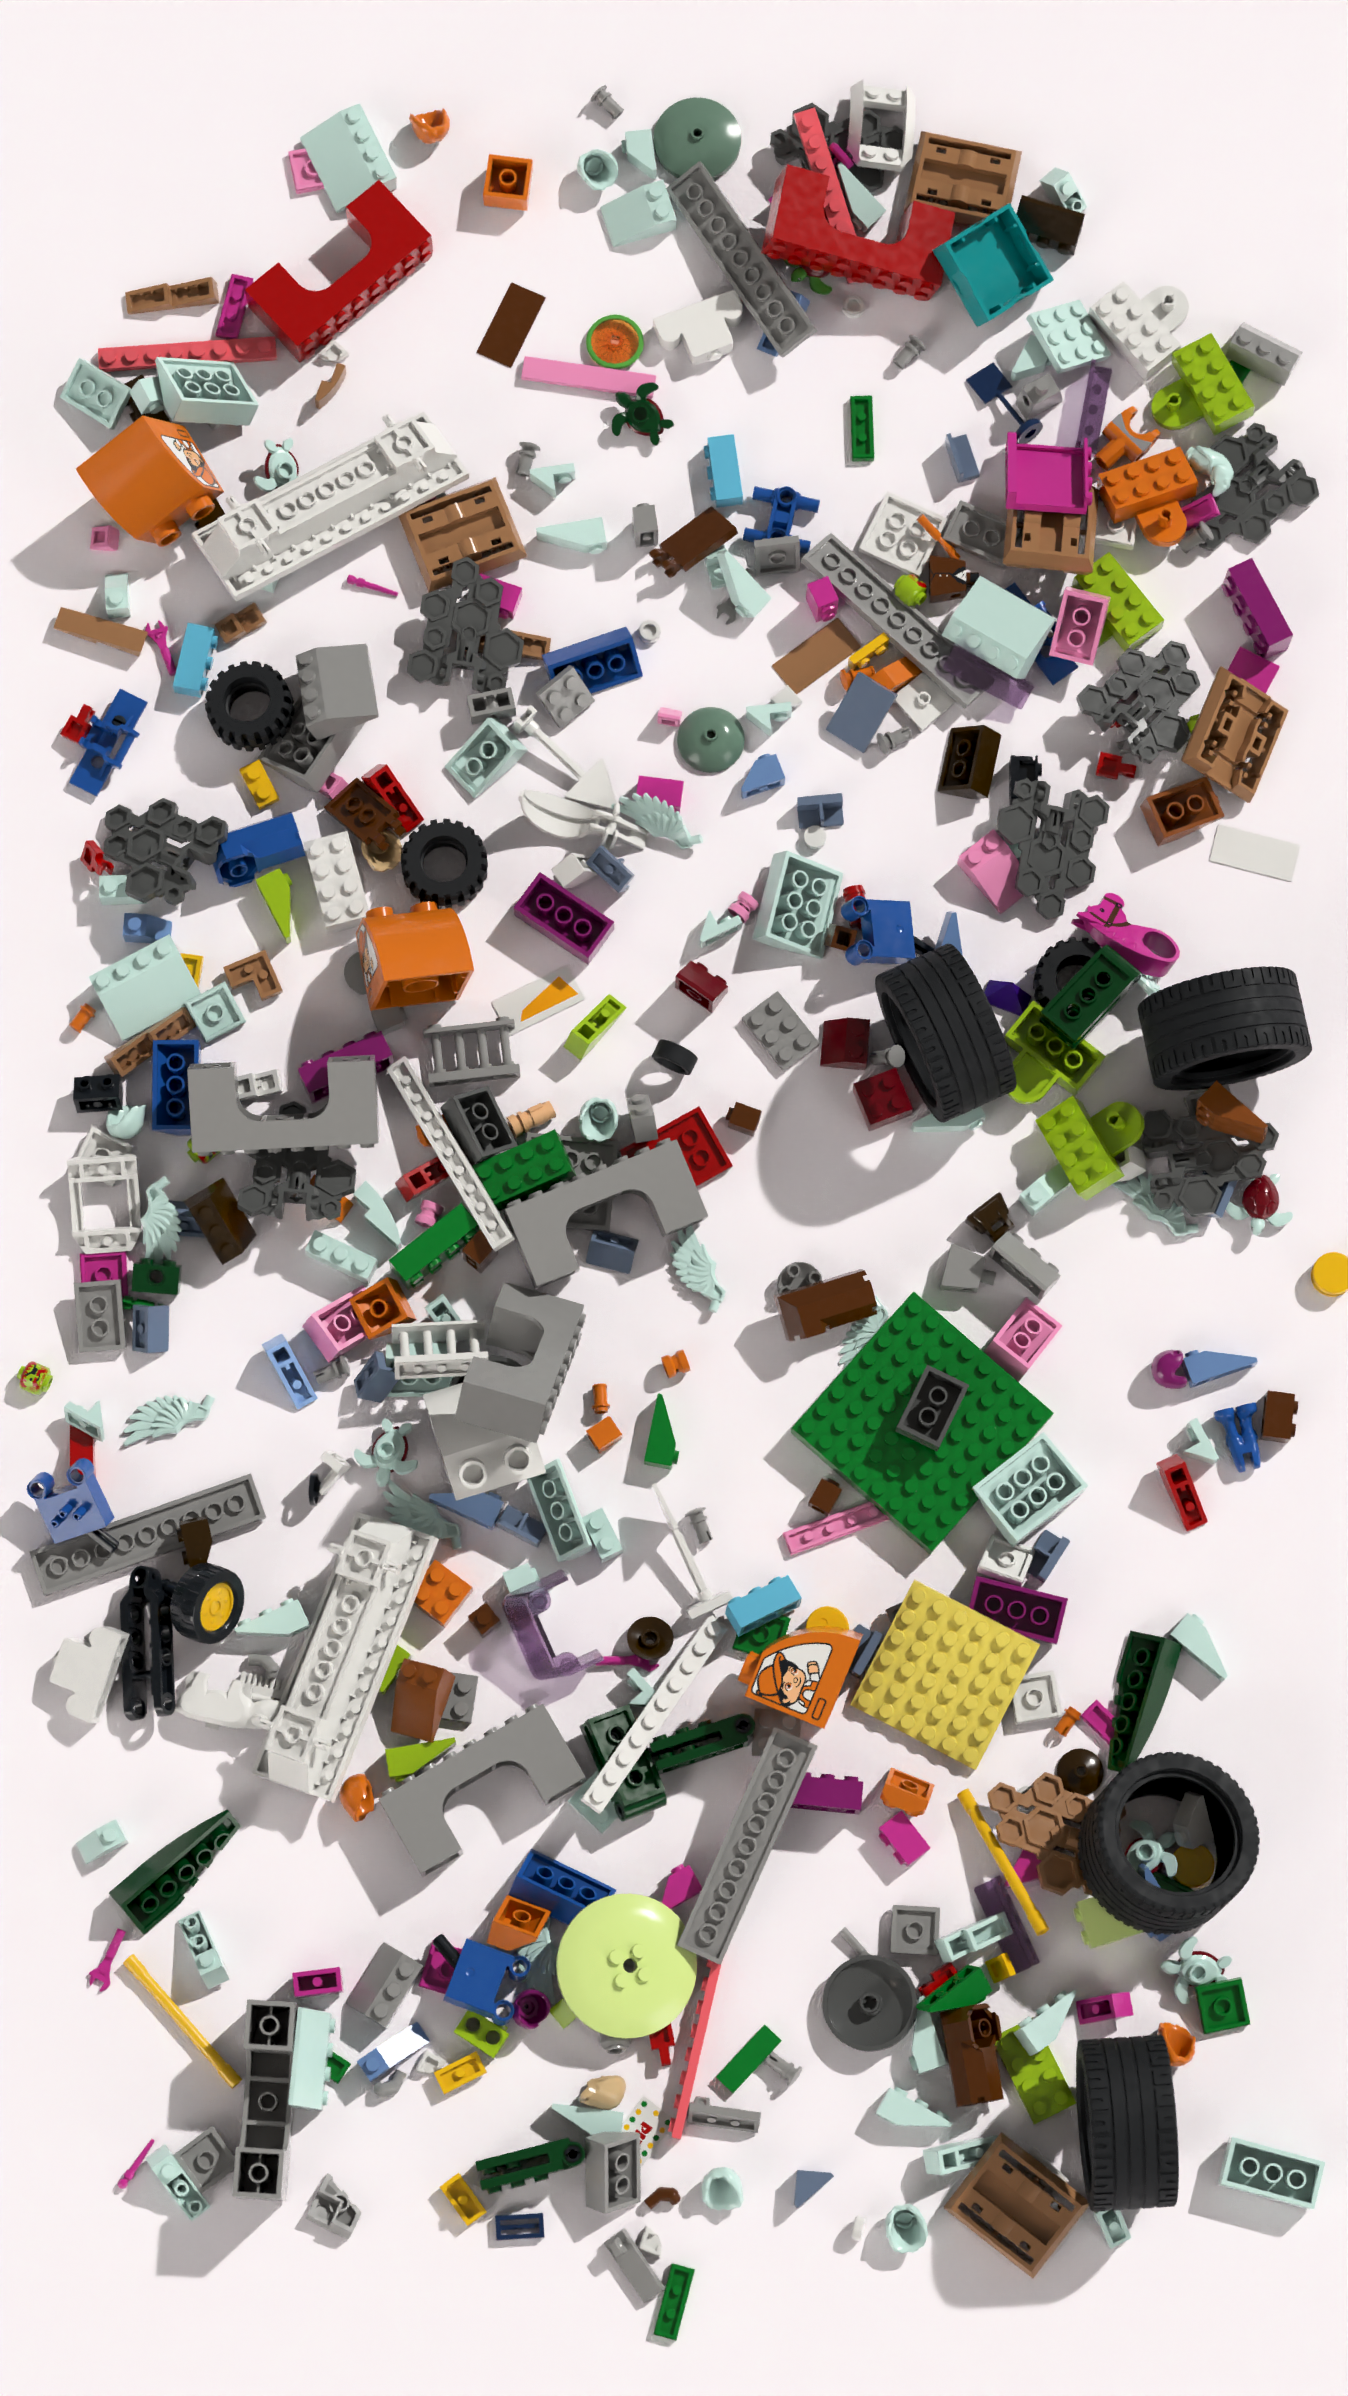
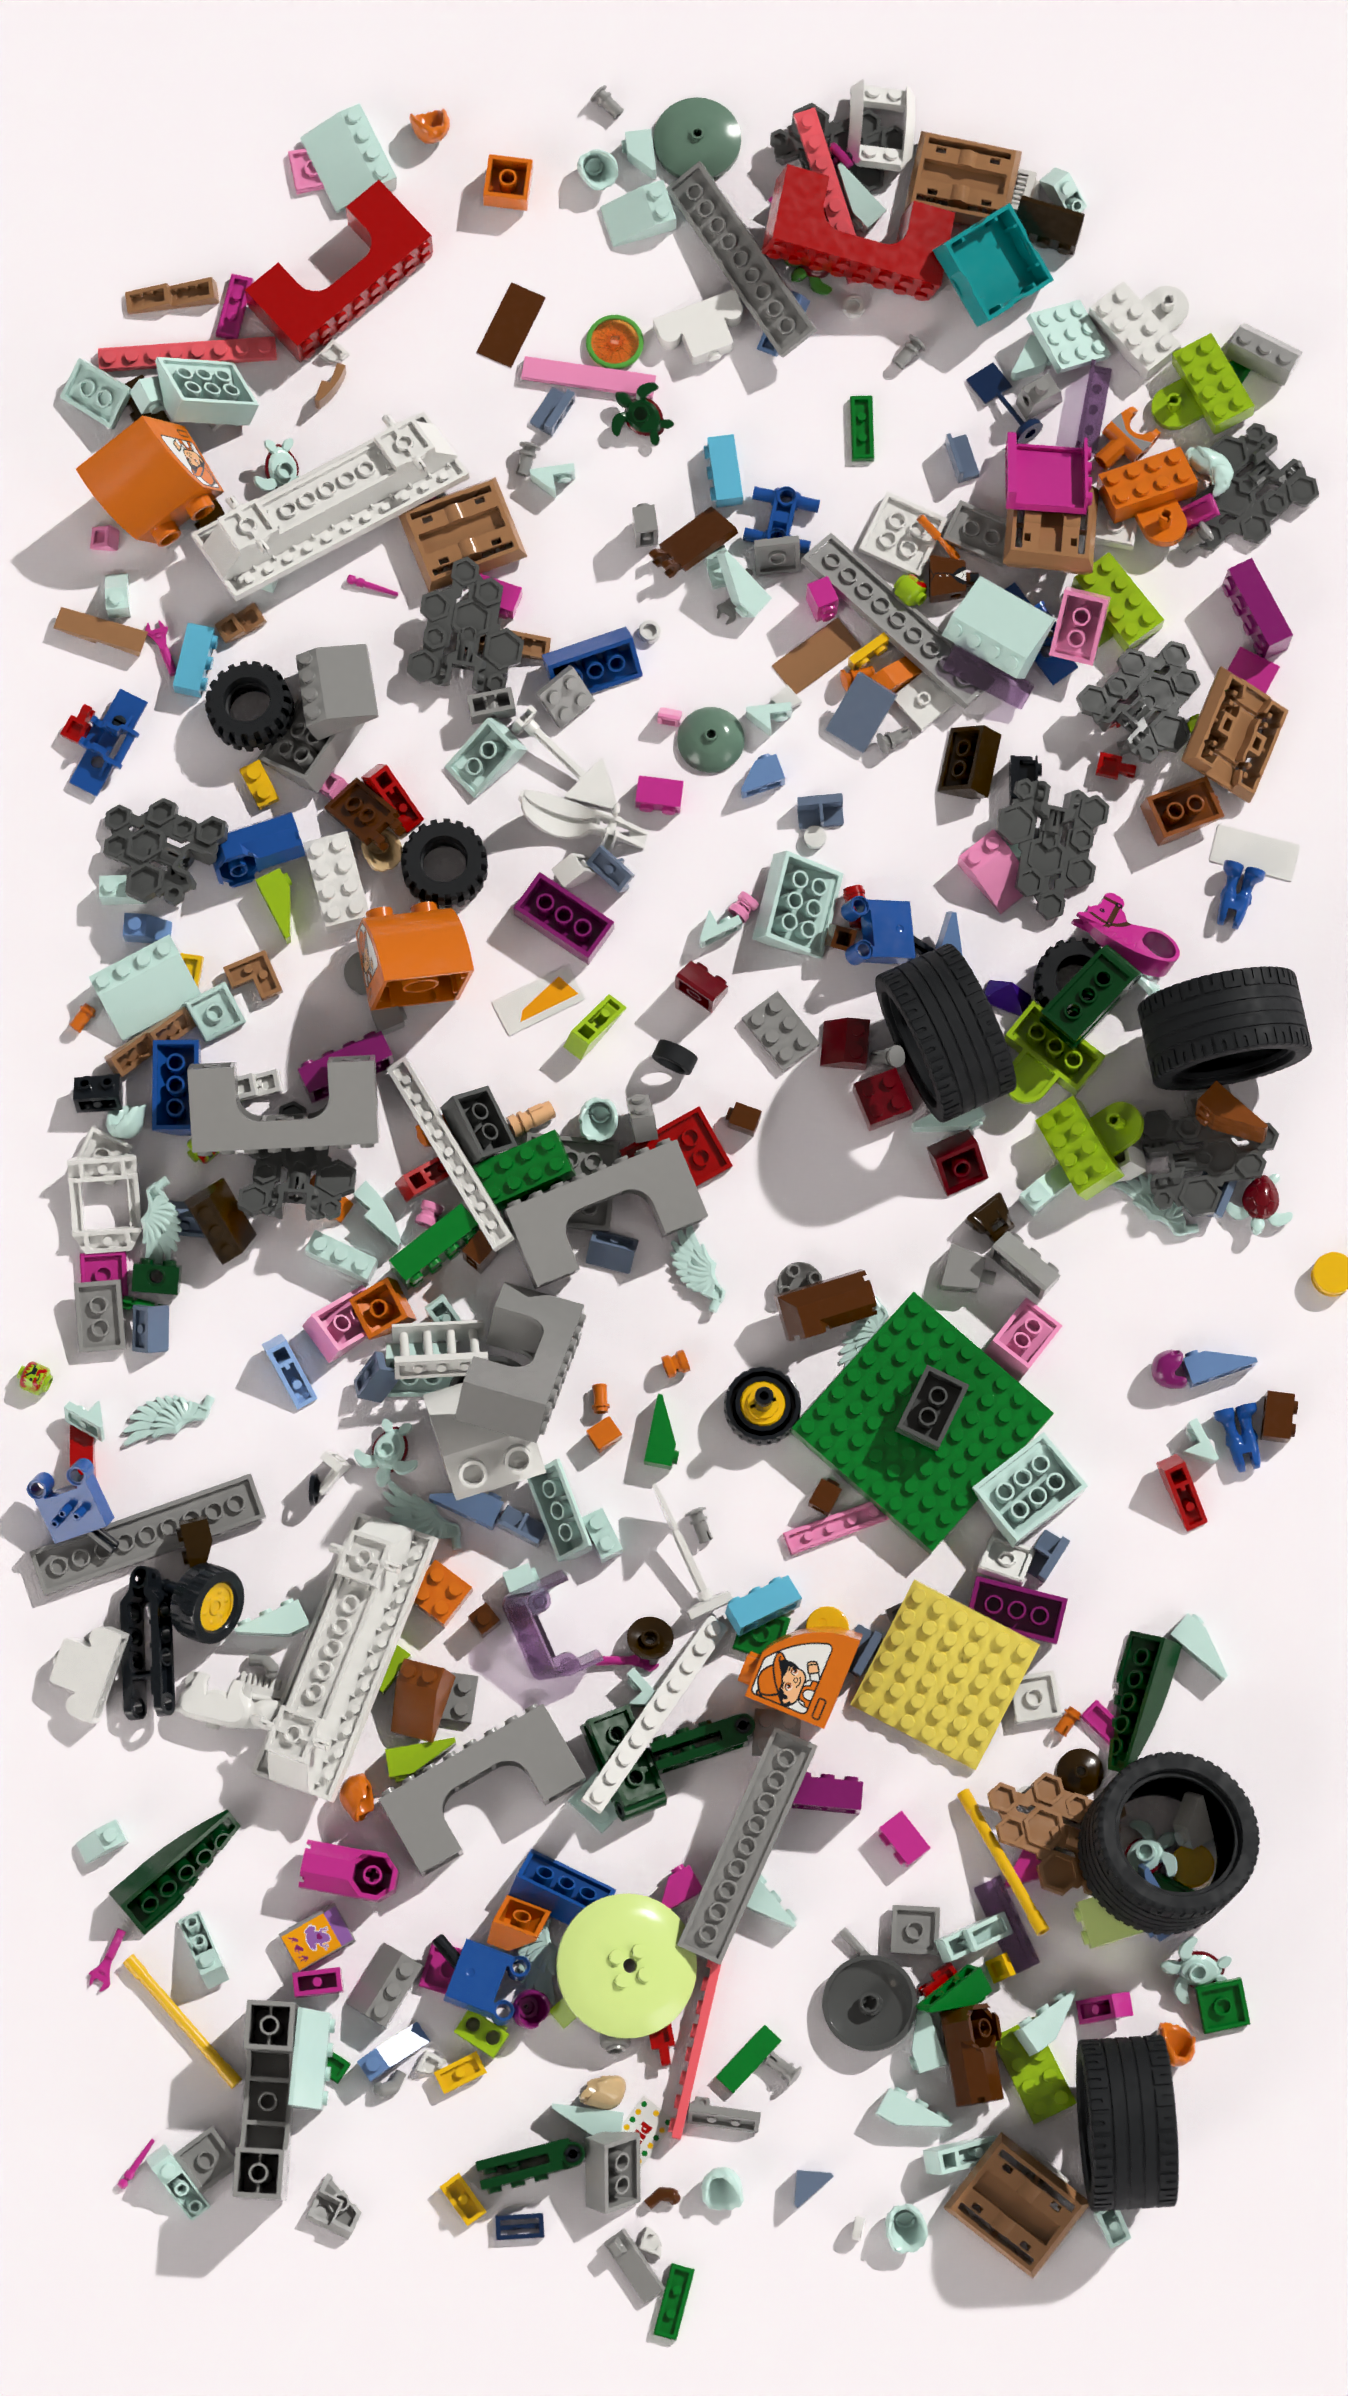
red plate [80,840,114,875] -> none
light grey pin [313,1355,351,1385] -> none
light grey fence [423,1016,521,1087] -> none
light aqua slope [536,517,607,554] -> none
light aqua animal [611,792,703,849] -> none
orange slope [880,1767,935,1817] -> none
light aqua brick [1218,2137,1326,2210] -> none
none -> piece [278,1902,356,1972]
none -> dark pink brick [298,1840,400,1903]
none -> sand blue panel [530,387,575,436]
none -> black wheel [724,1366,801,1446]
none -> light aqua slope [746,1874,797,1929]
none -> dark red slope [926,1129,989,1196]
none -> white piece [1011,168,1042,212]
none -> blue piece [1217,860,1266,930]

